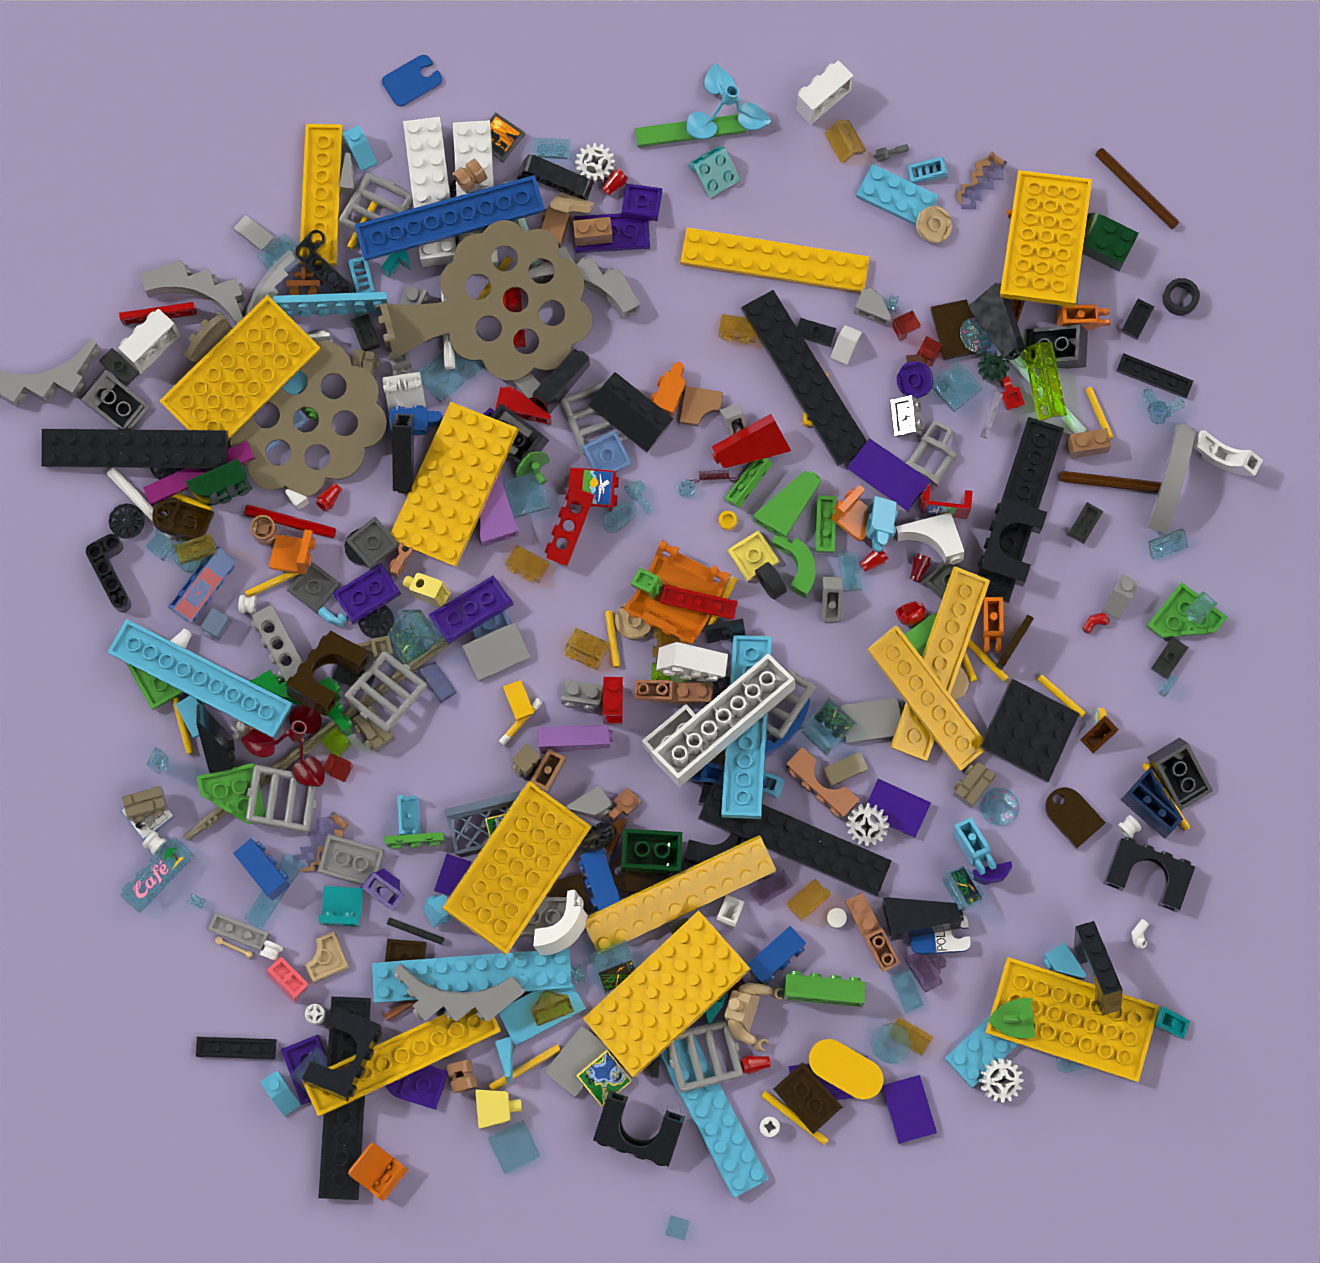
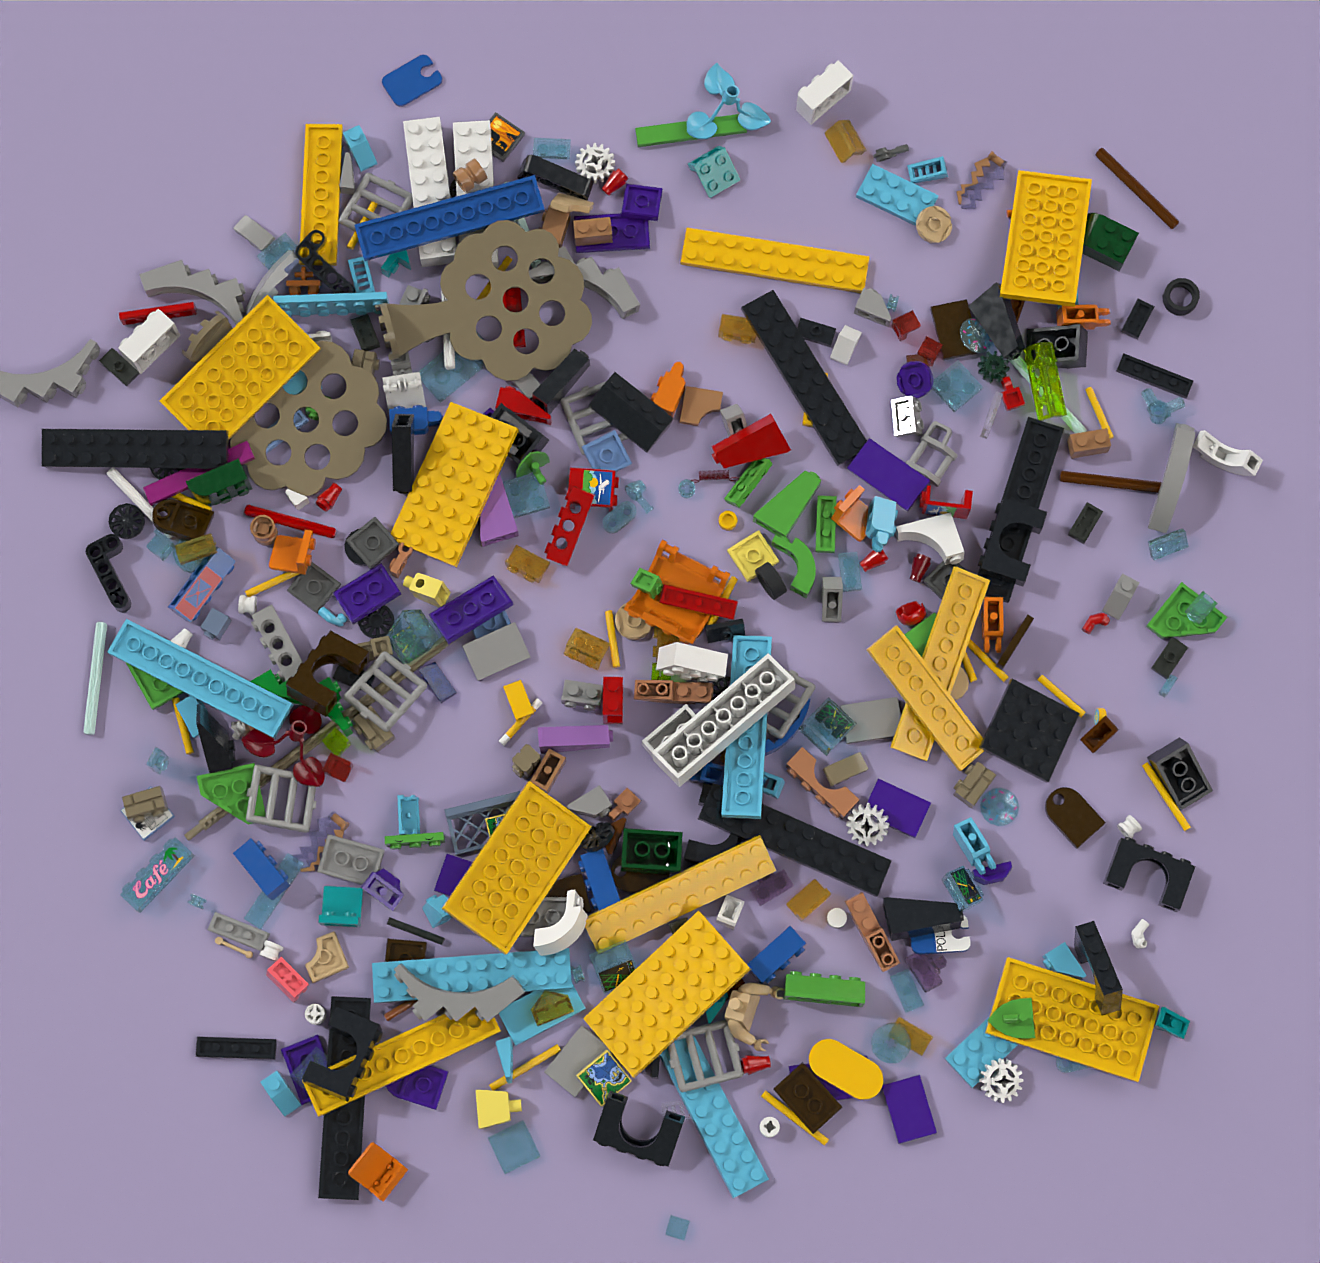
black slope [79,370,150,429] -> none
white wheel [142,831,167,856] -> none
medium nougat wheel [446,1060,478,1093] -> none
dark blue wedge [1121,766,1183,839] -> none
none -> light aqua axle [83,622,107,735]

